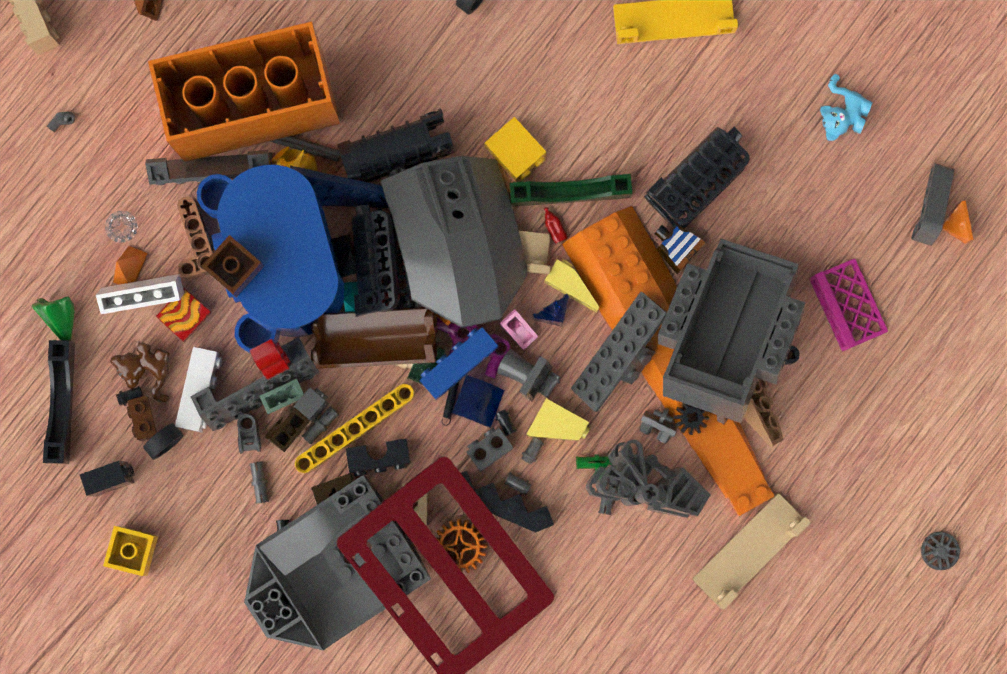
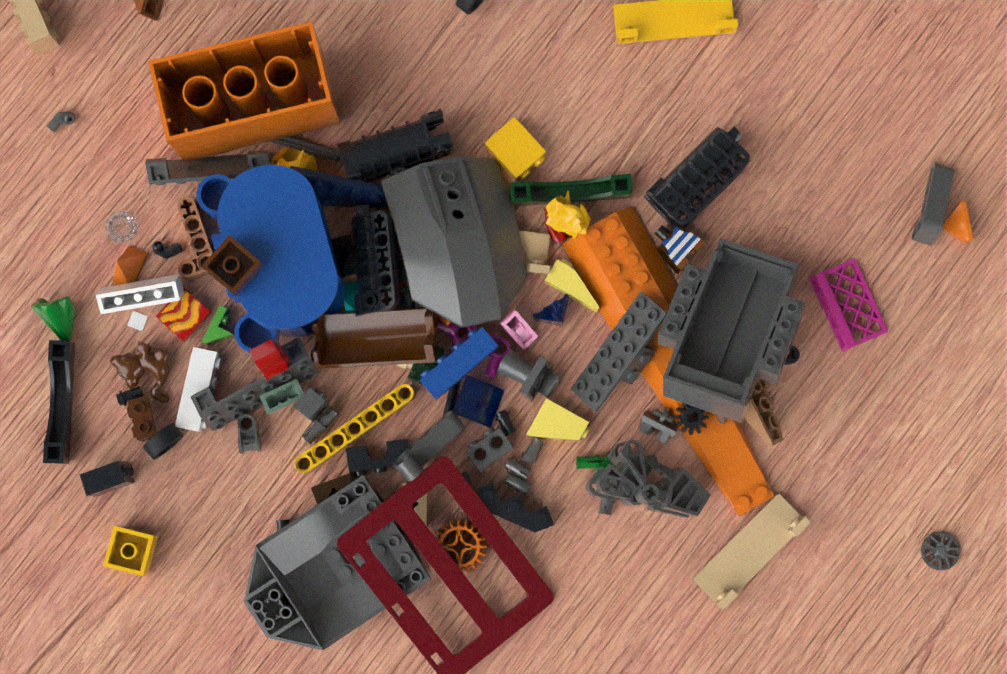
dark grey pin [249,462,269,504] -> none
dark brown brick [265,405,311,452] -> none
medium azure animal [820,74,873,141] -> none
none -> white sticker [128,311,148,331]
none -> black arm [152,241,183,259]
none -> bright green slope [202,305,235,345]
none -> dark grey beam [392,411,465,482]
none -> flat silver pin [504,457,531,480]
none -> yellow hair [546,191,591,239]

